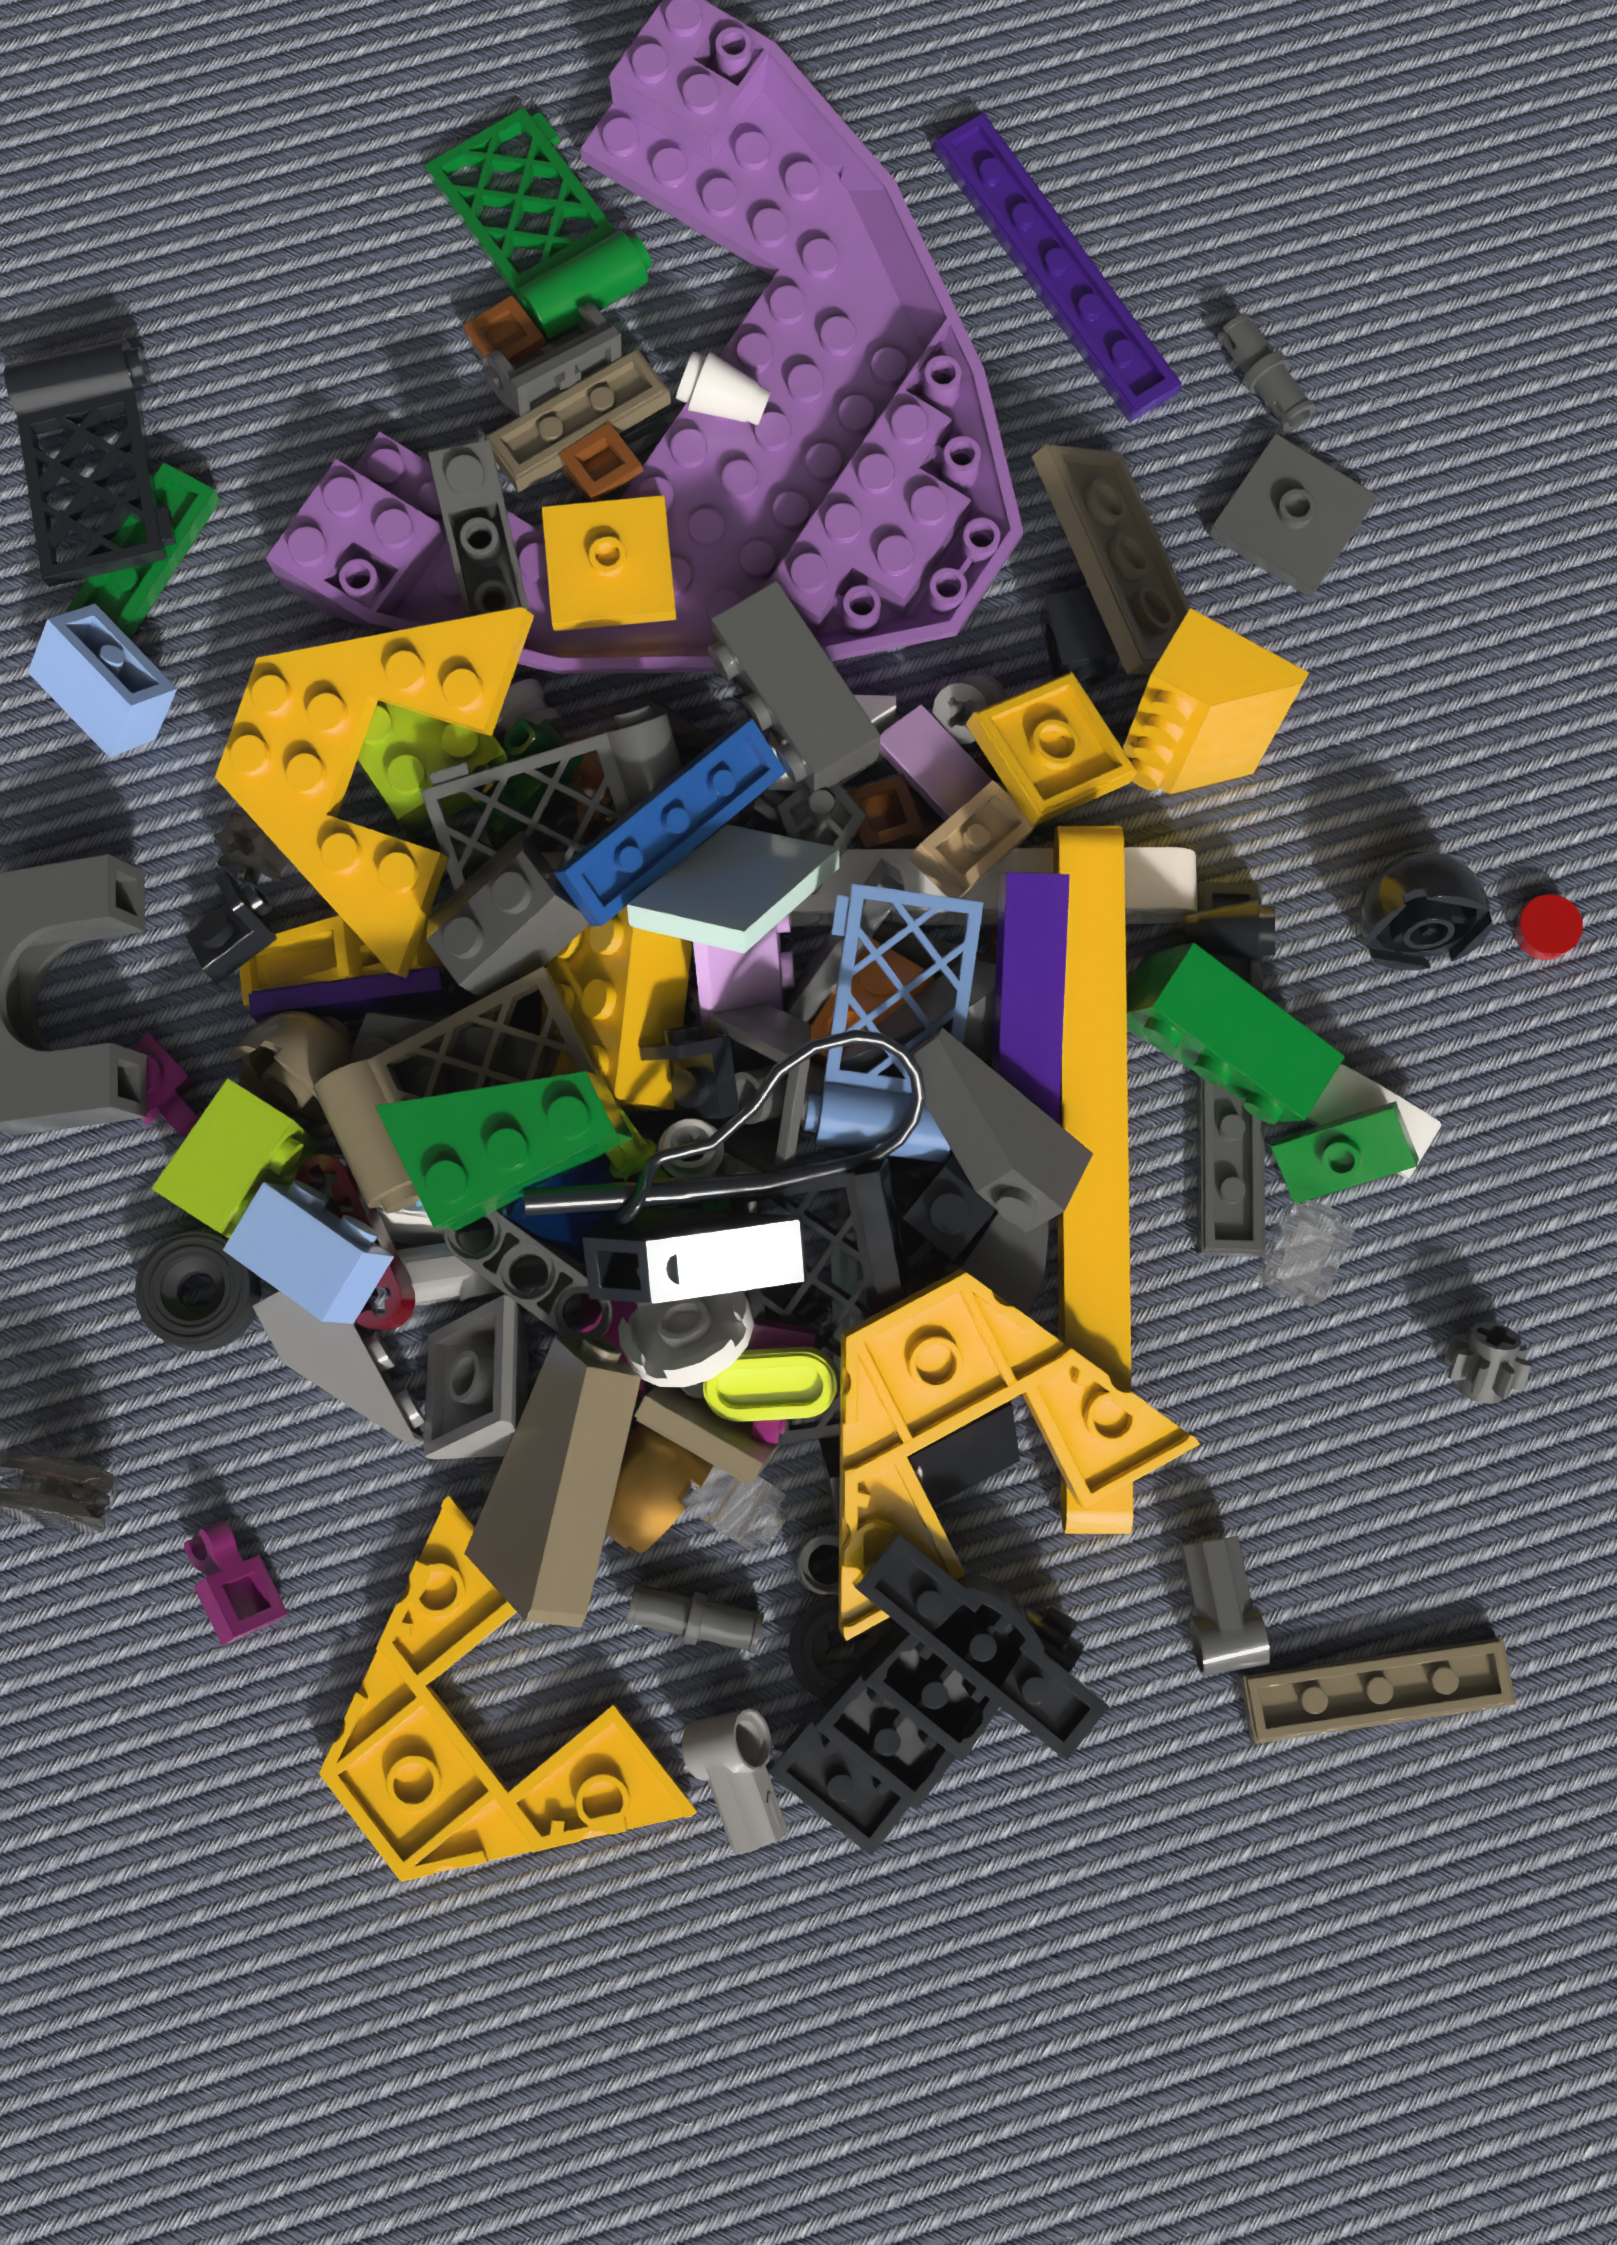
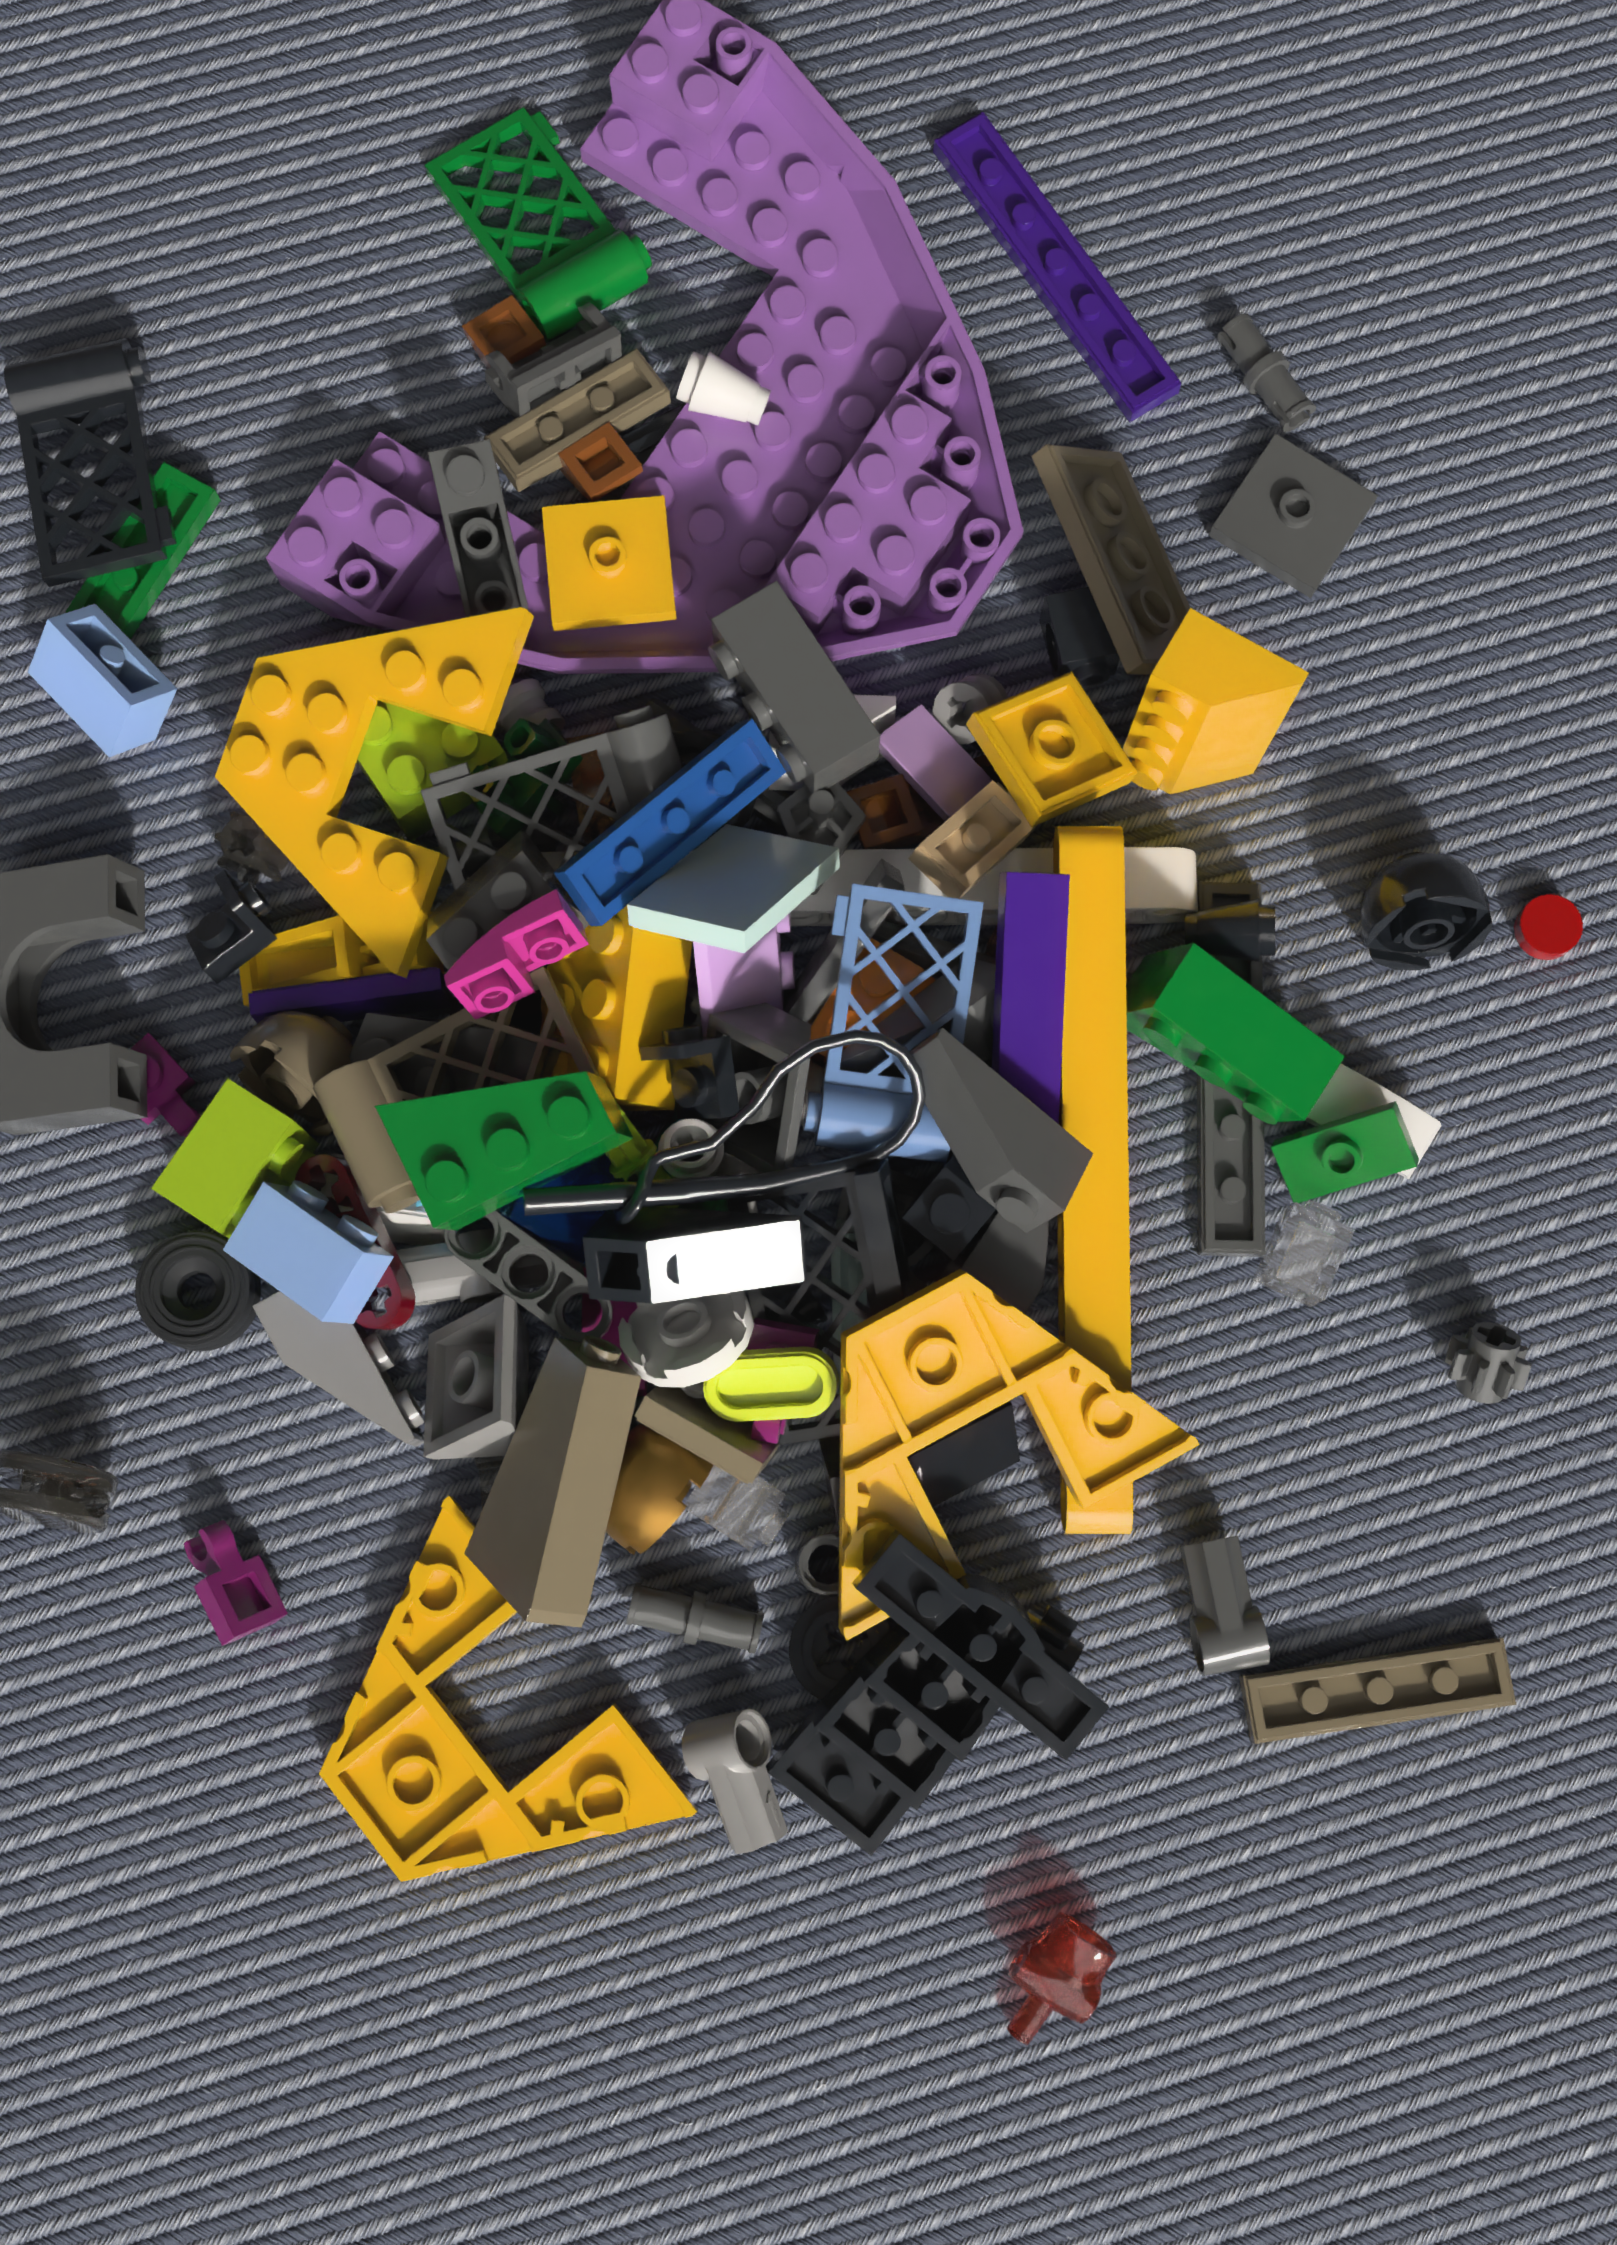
none -> dark pink slope [444,889,589,1020]
none -> clear red piece [1007,1912,1117,2045]

